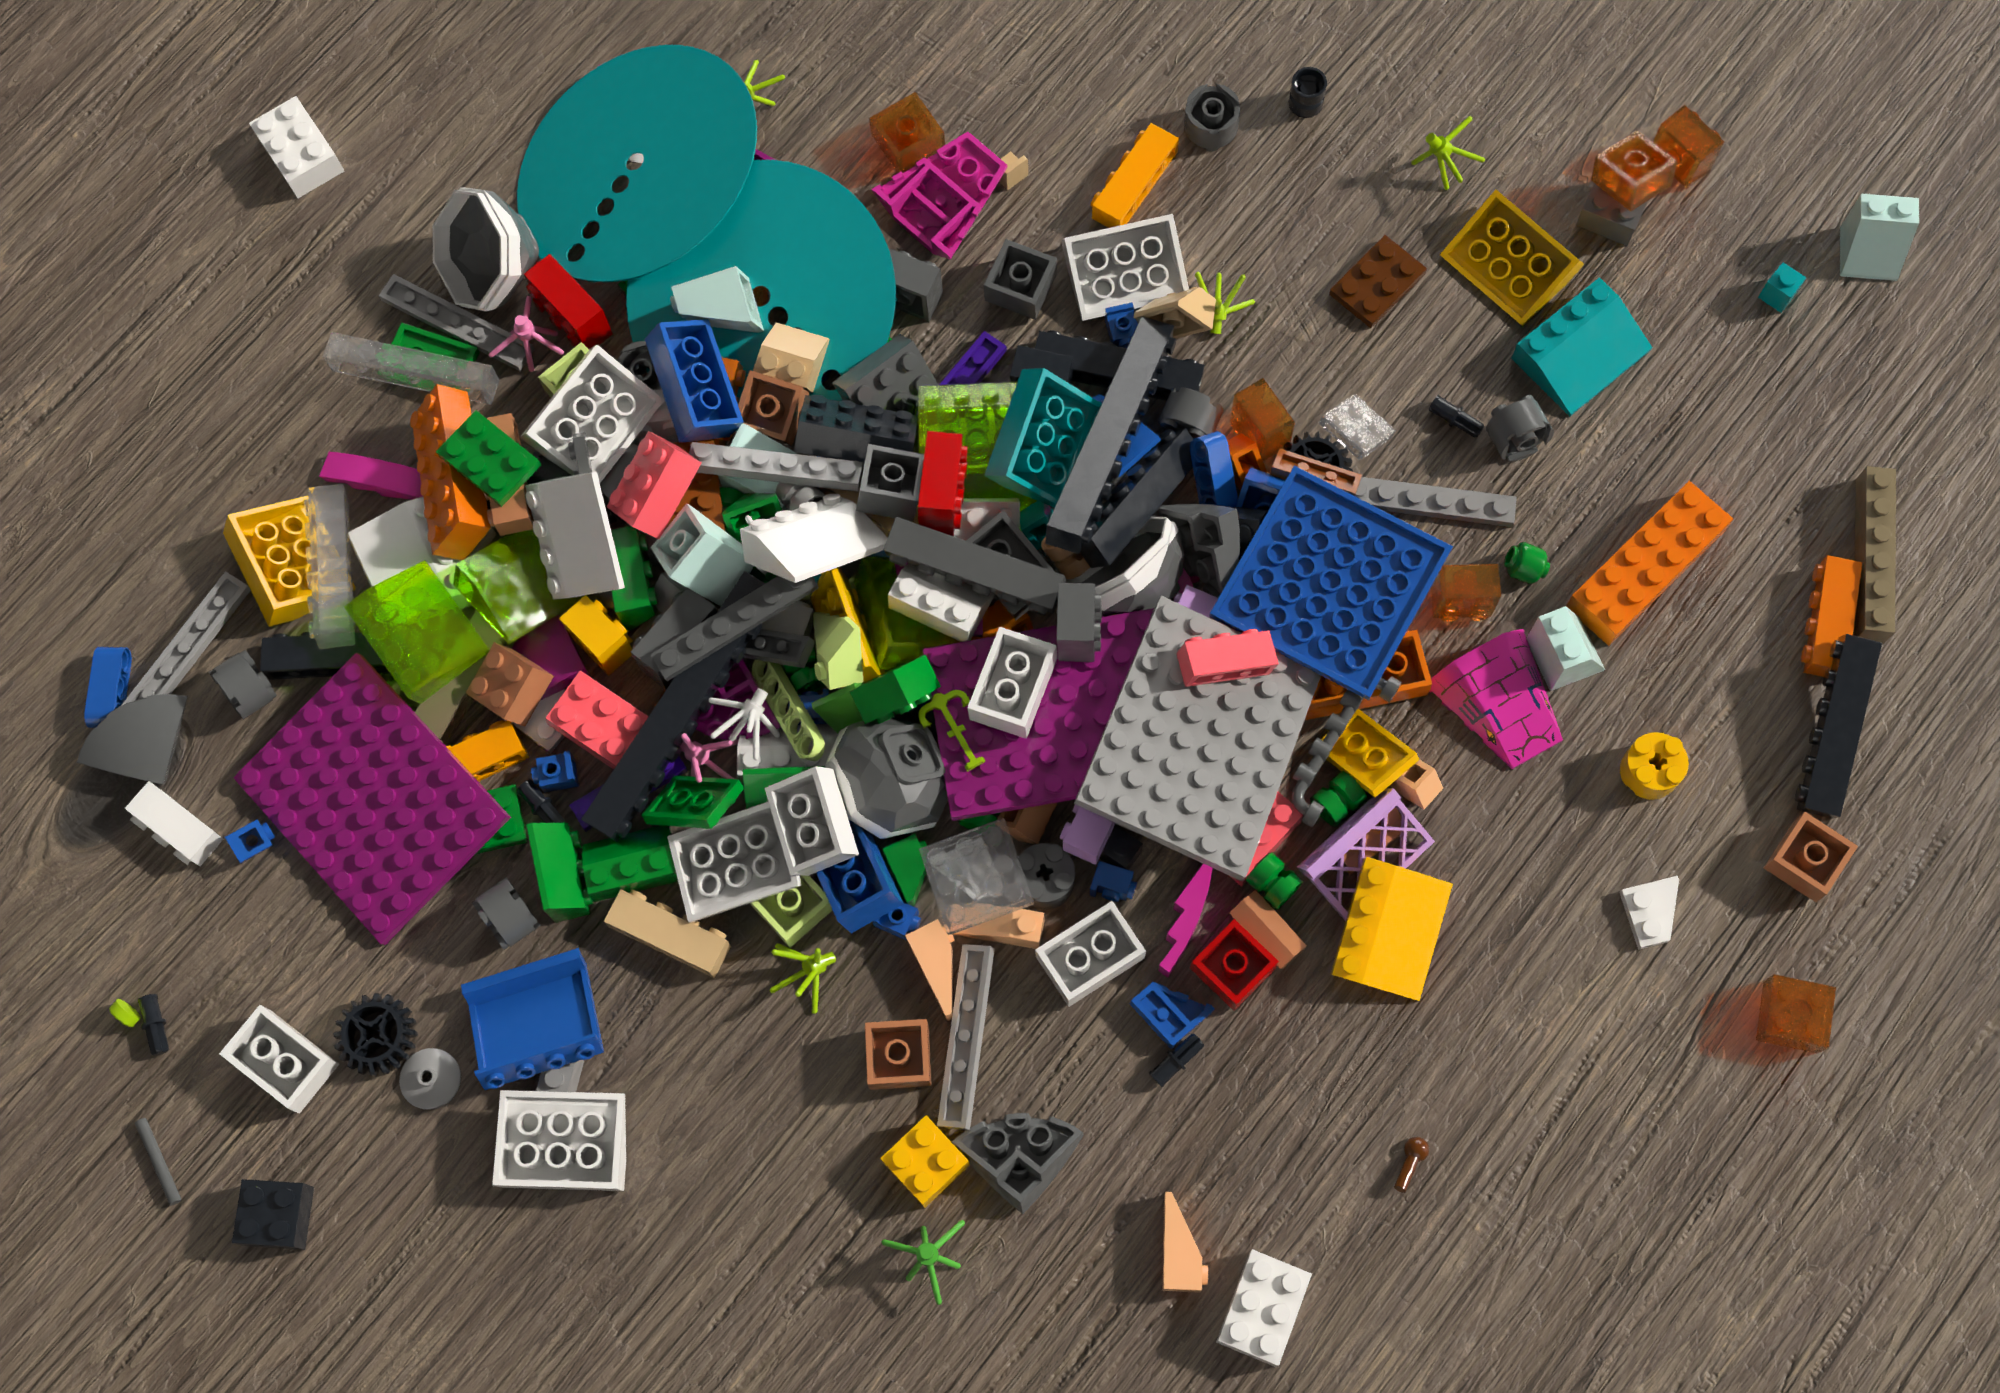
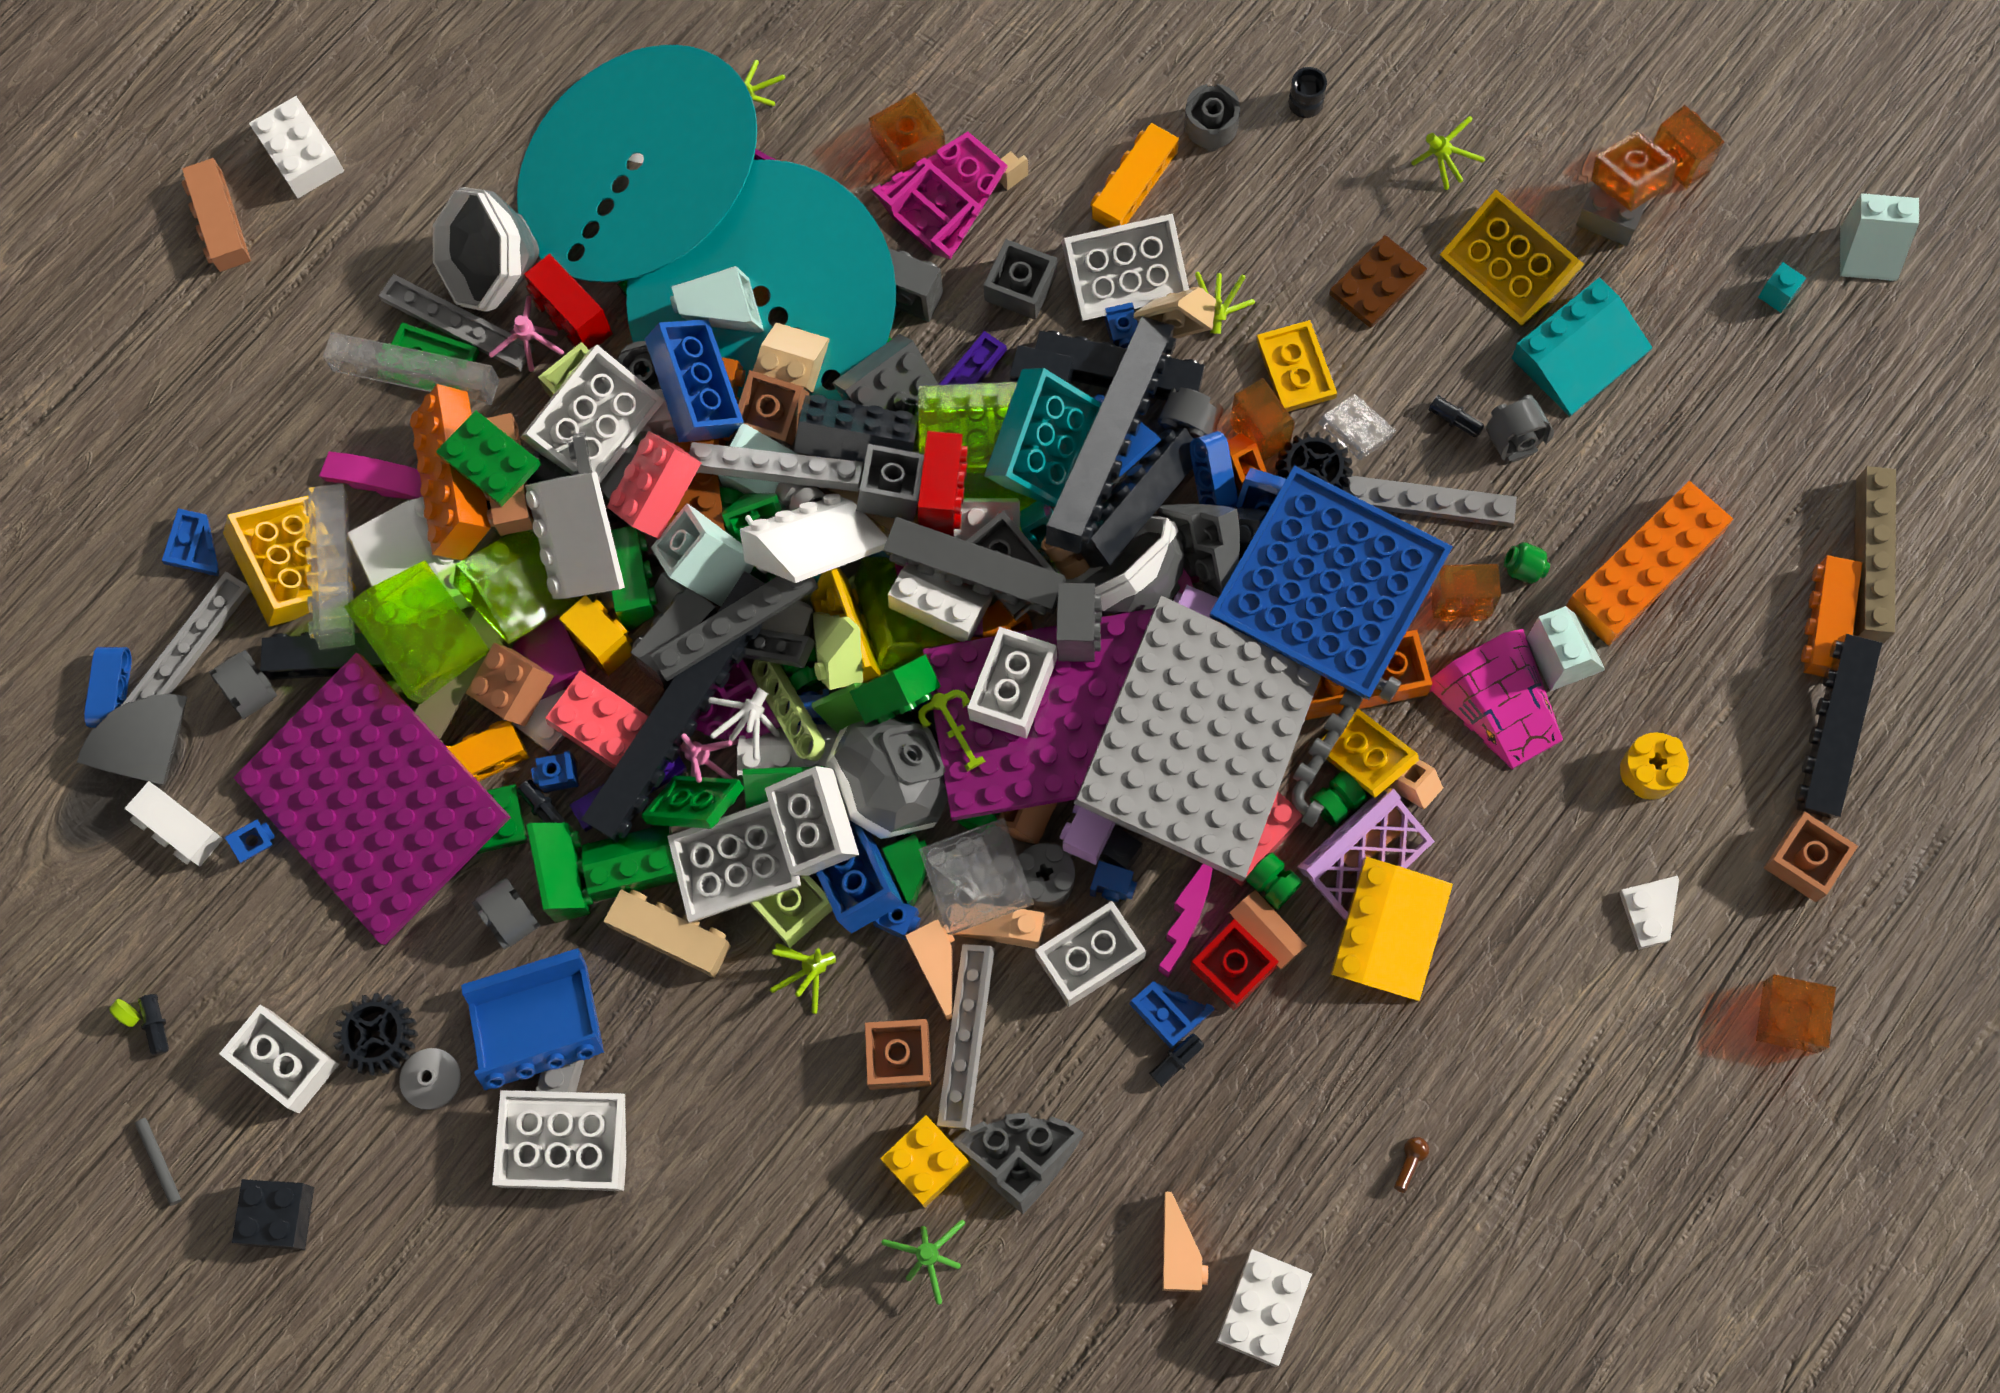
coral brick [1176,629,1279,687] -> none
plate [1270,448,1362,496] -> none
none -> blue wing [162,508,220,576]
none -> nougat brick [182,158,251,272]
none -> yellow plate [1256,320,1337,413]

